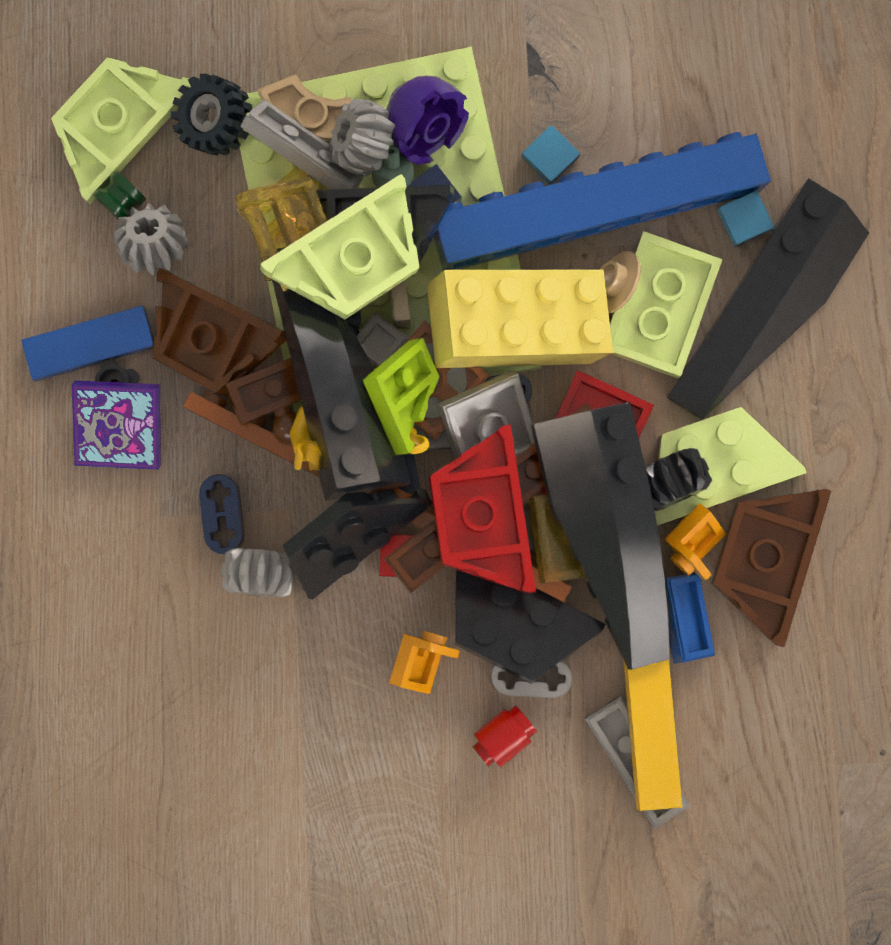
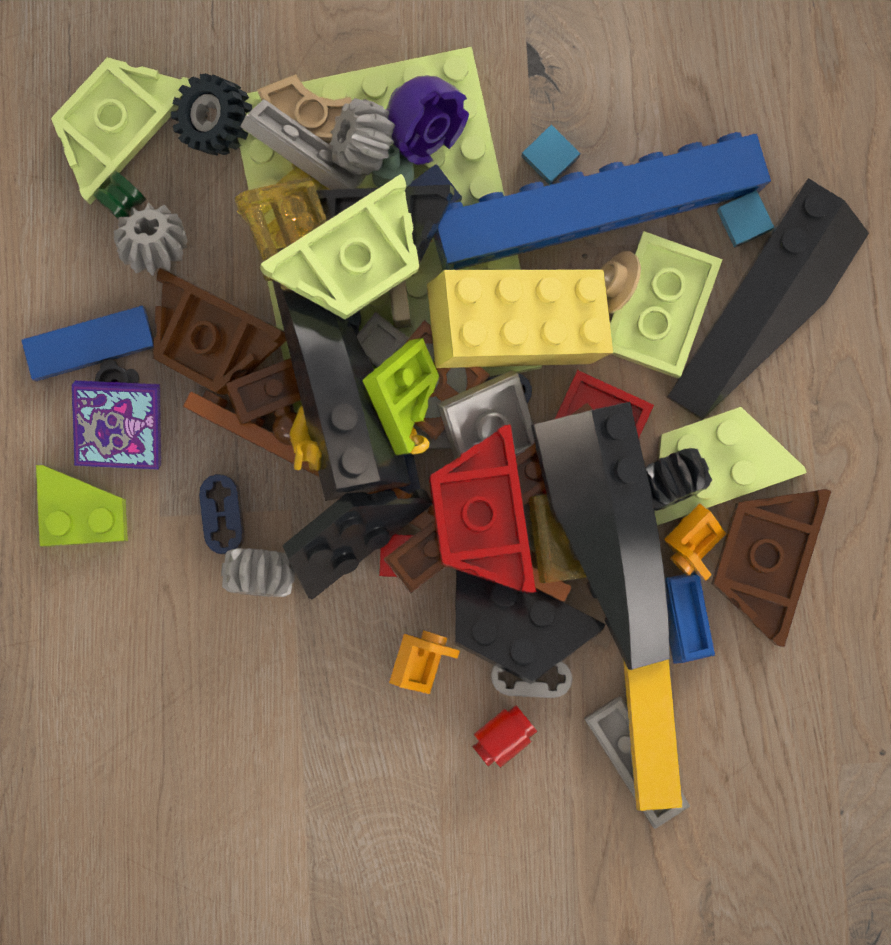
none -> lime wing [36,465,128,547]

